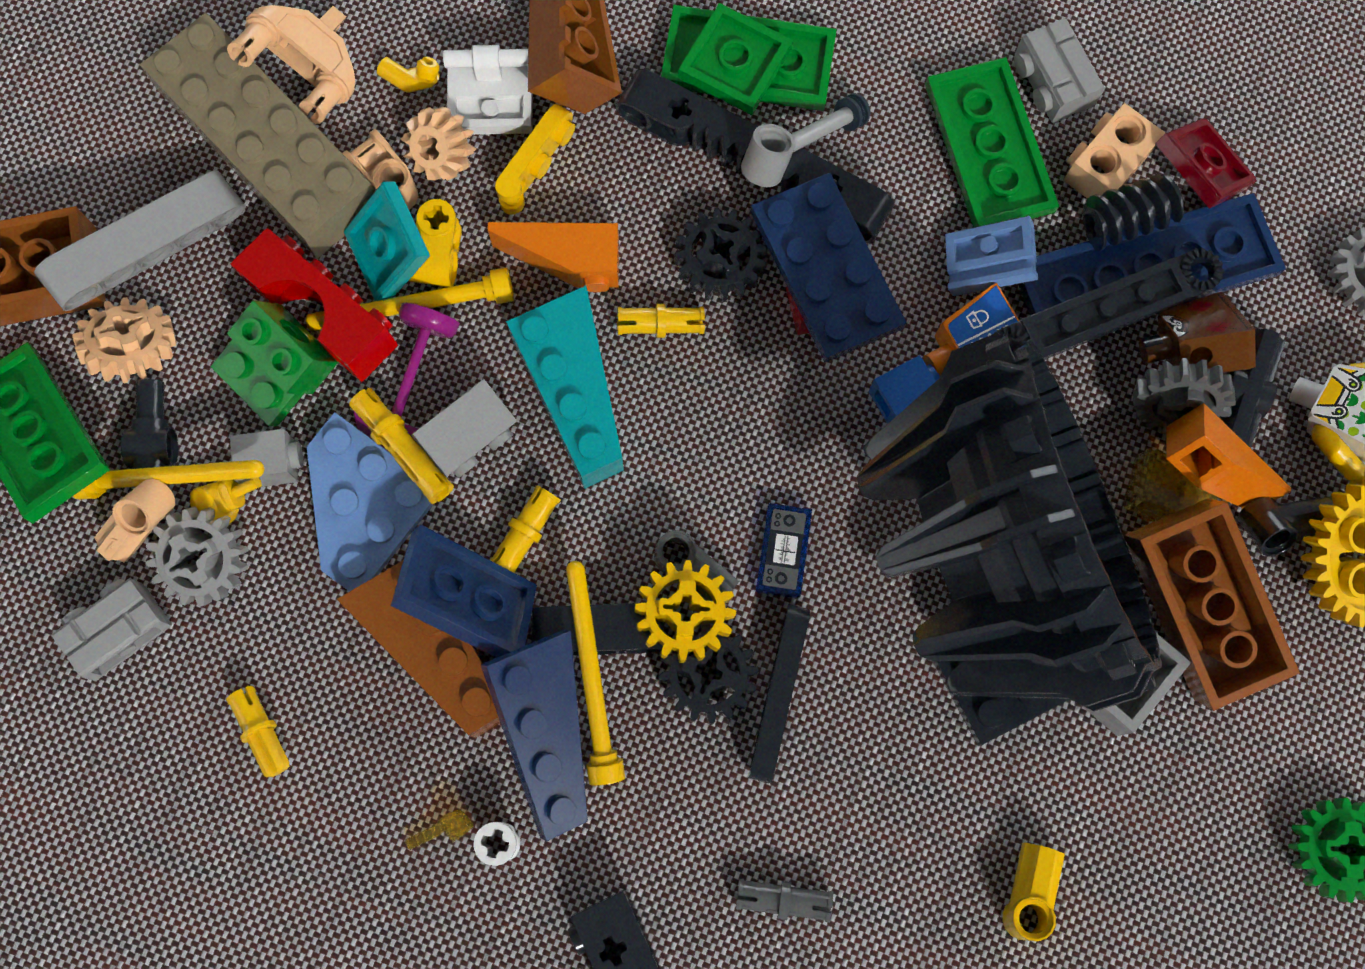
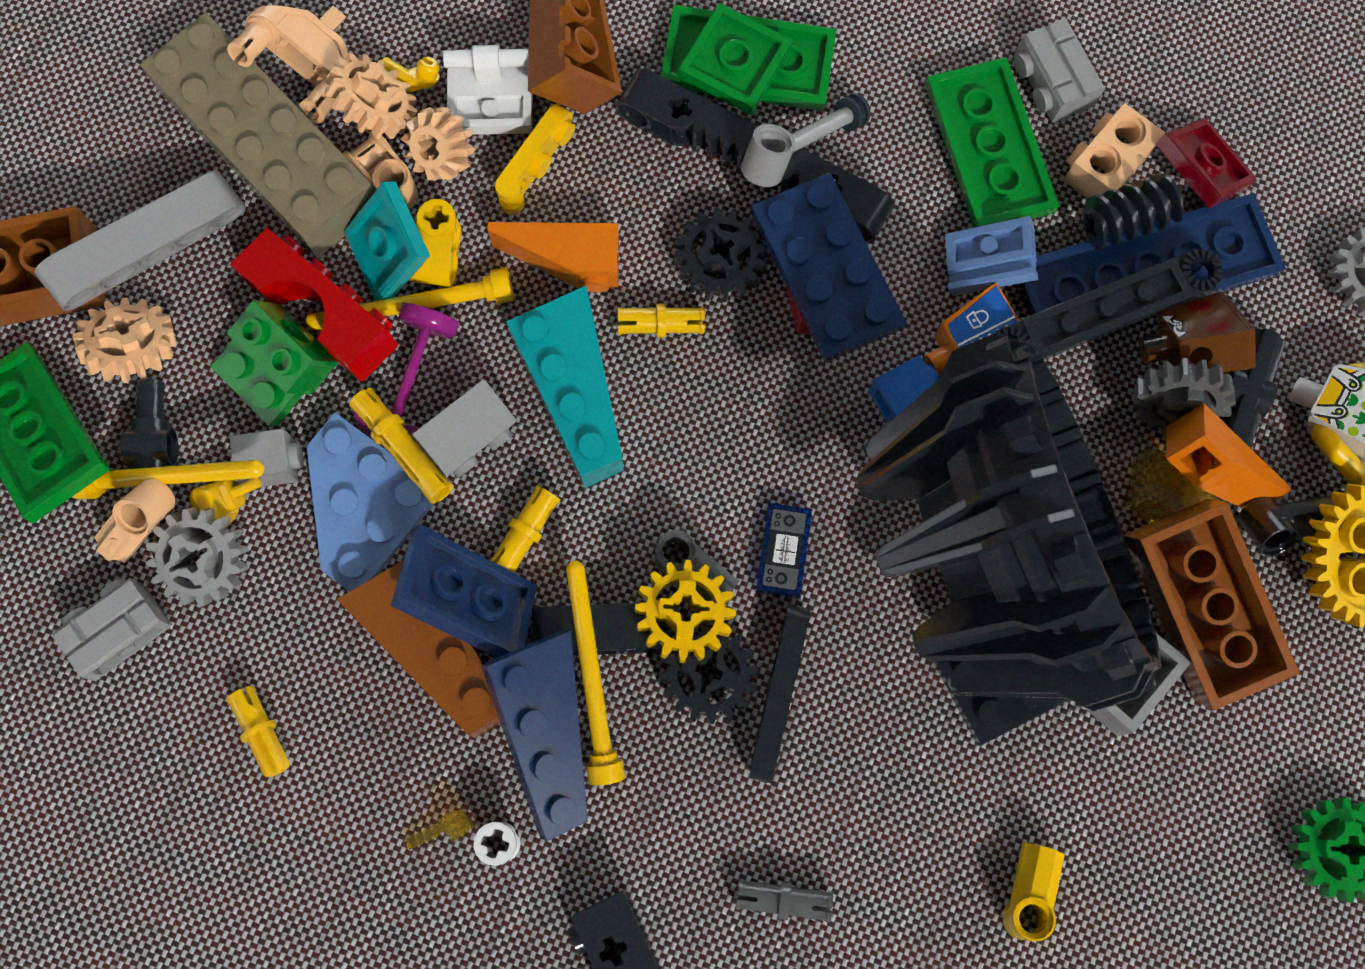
none -> light nougat gear [324,53,417,139]

